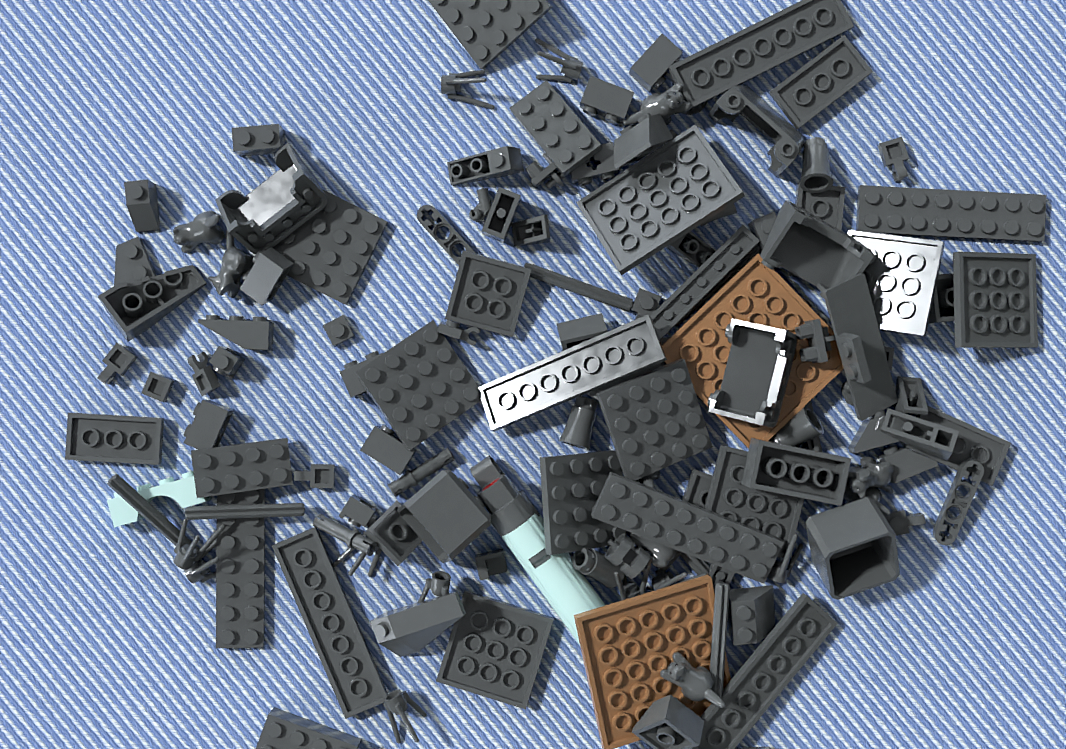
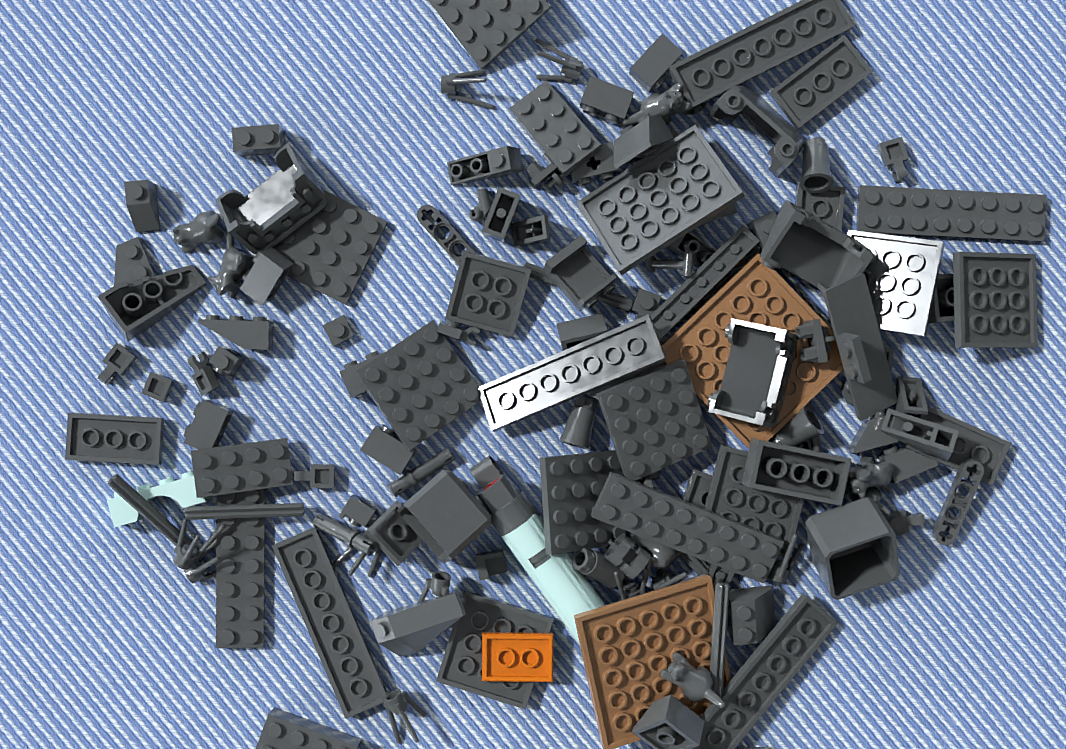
none -> orange tile [482,632,553,682]
none -> dark grey panel [543,235,618,312]
none -> dark grey piece [646,252,694,277]

